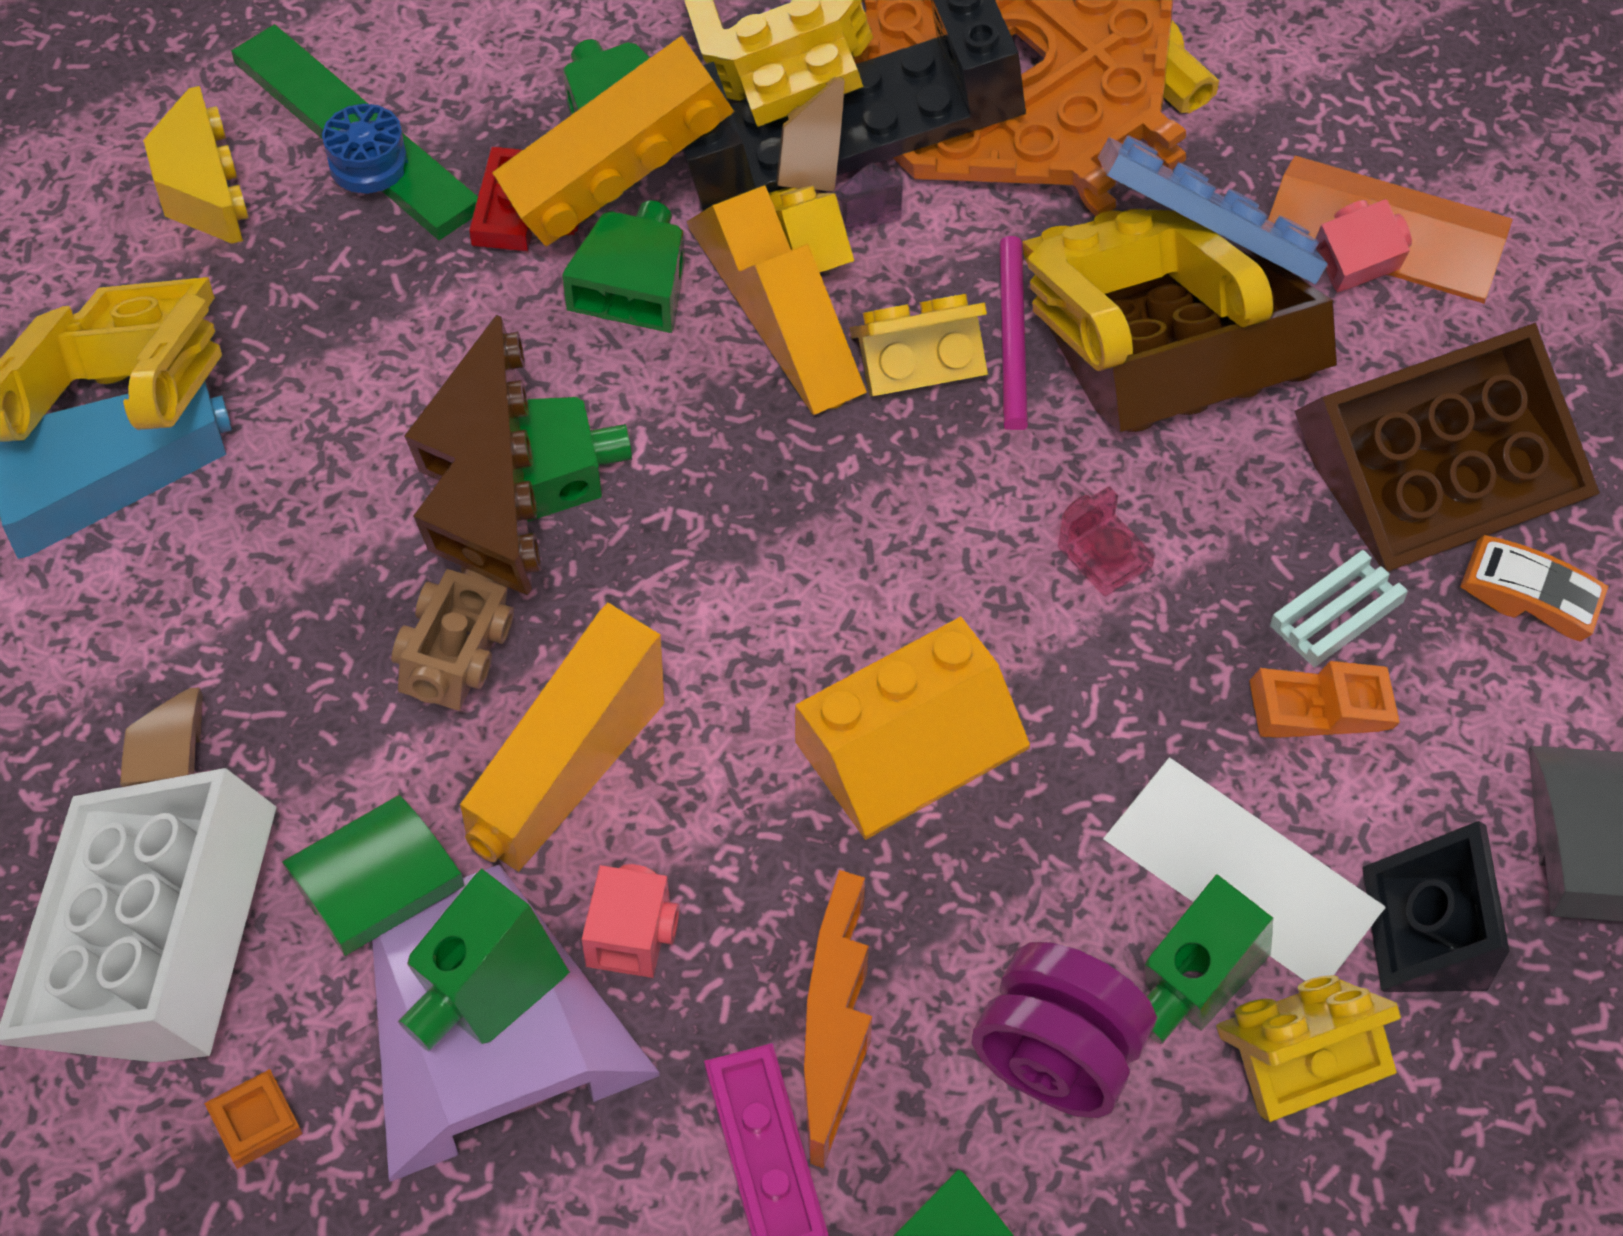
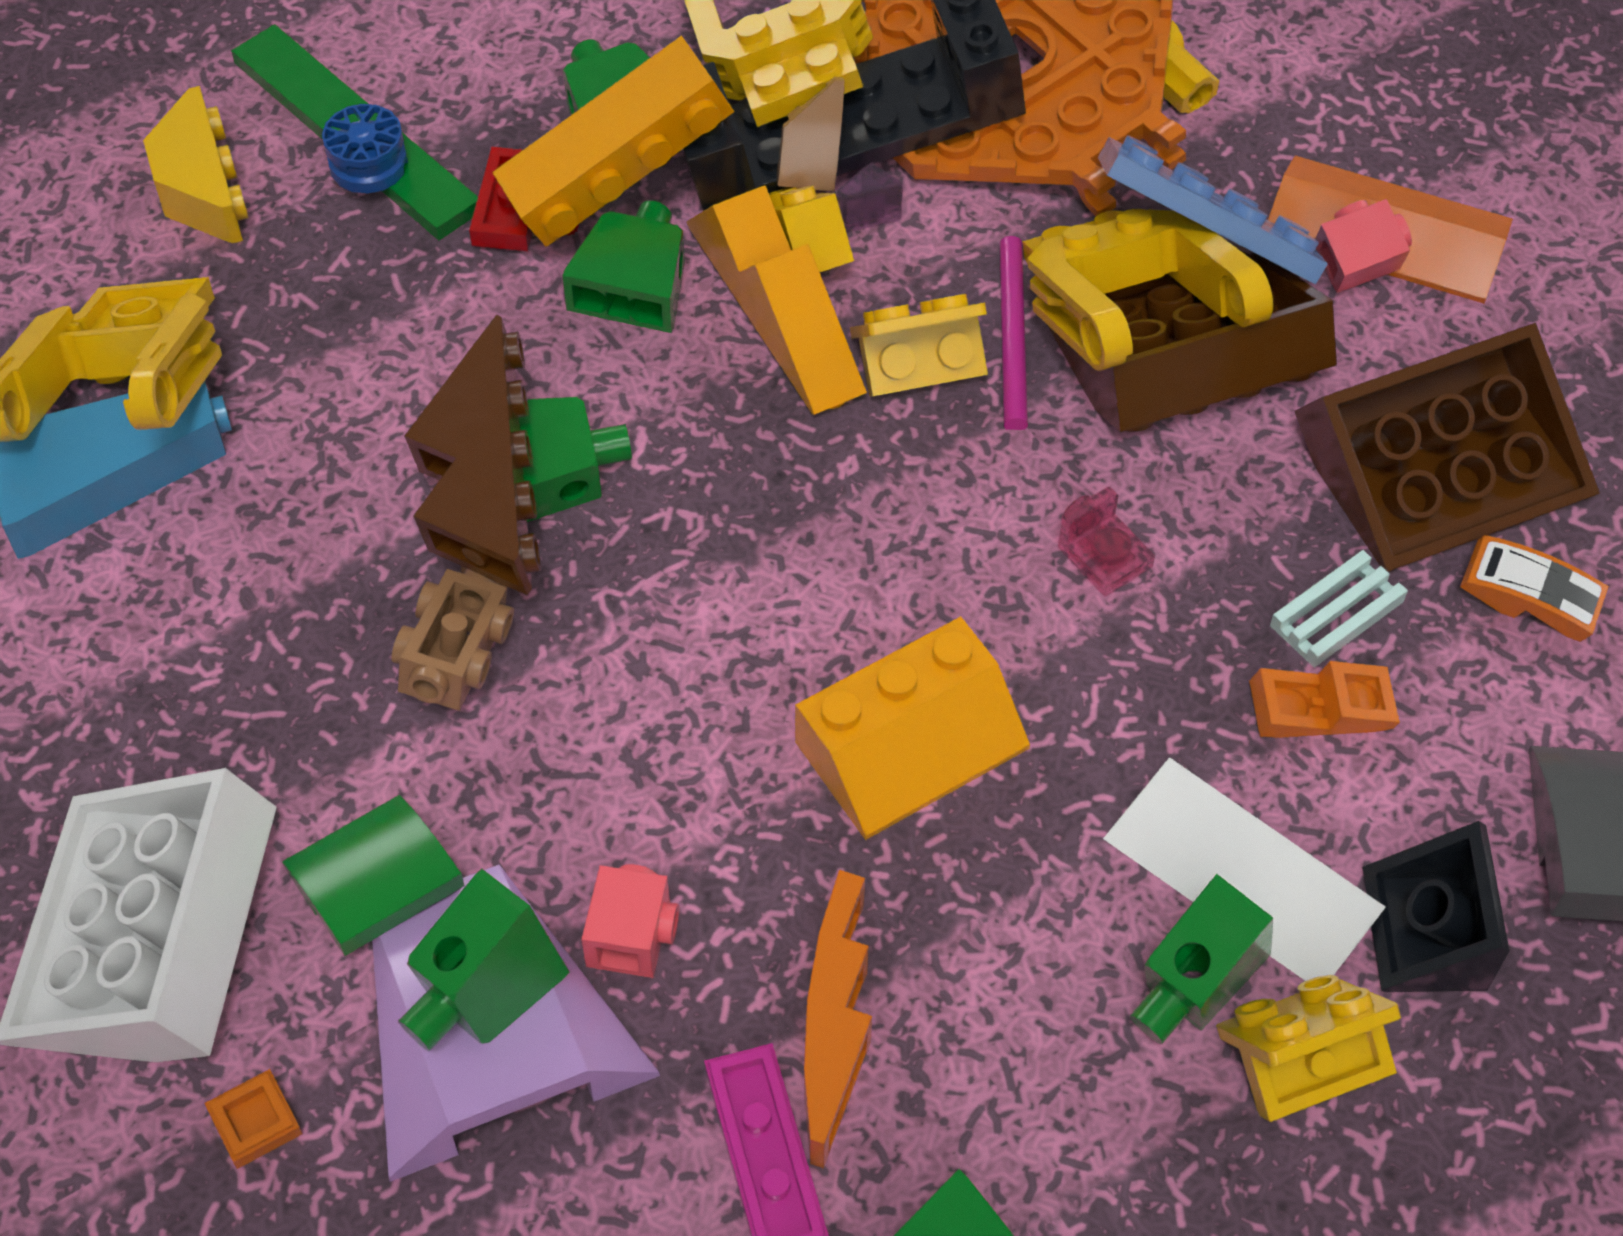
medium nougat slope [120,687,203,787] -> none
light orange slope [460,602,664,872] -> none
magenta wheel [971,942,1157,1118] -> none

